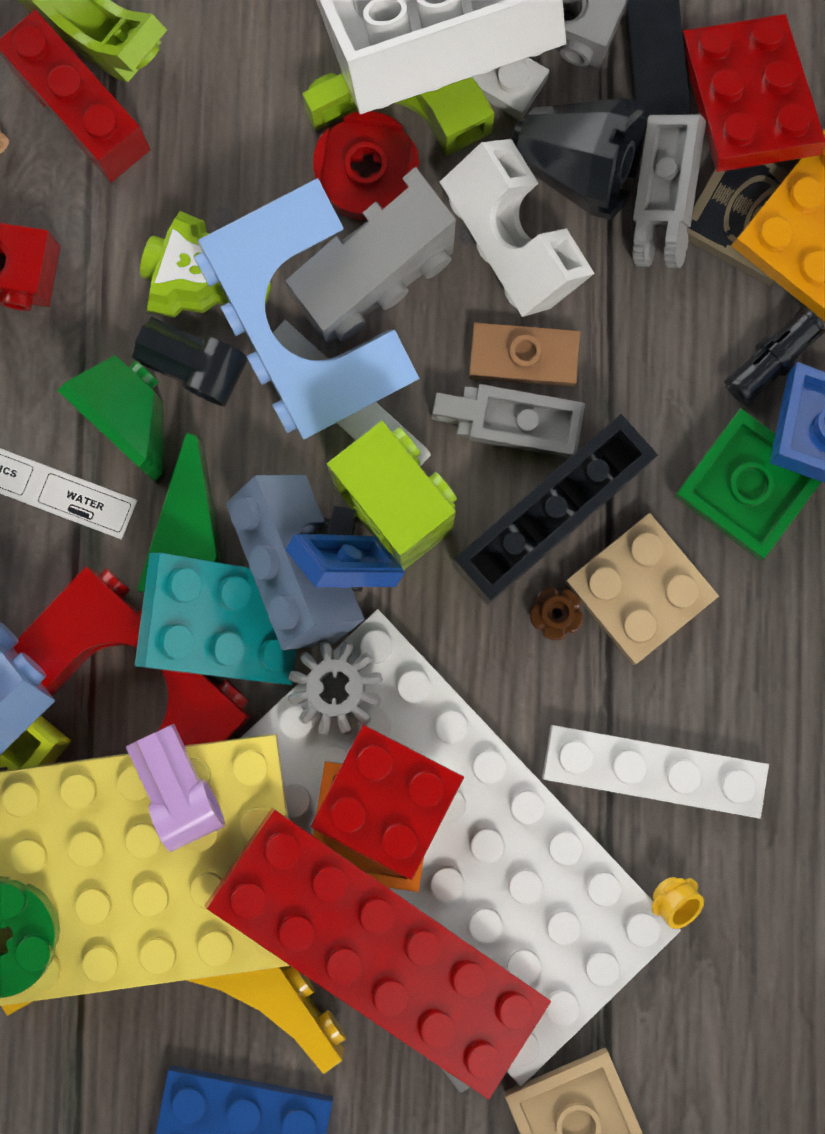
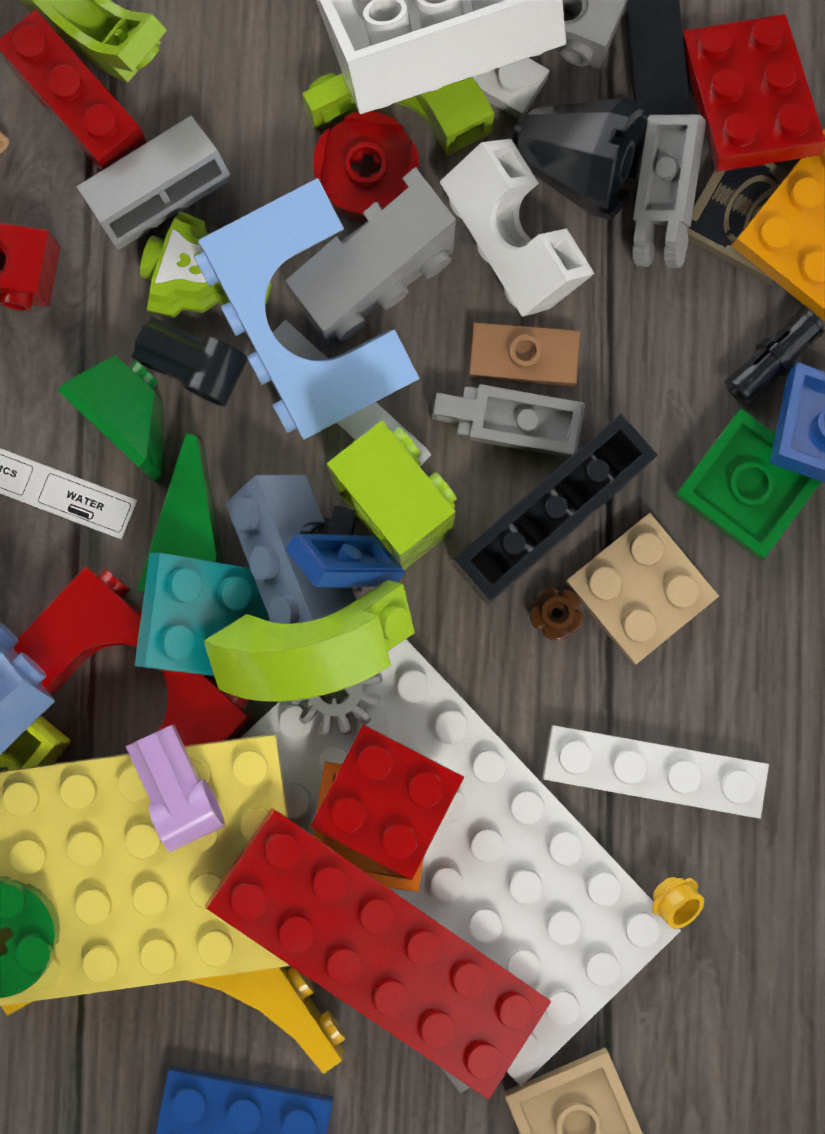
none -> light grey piece [76,116,230,250]
none -> lime arch [204,580,415,701]

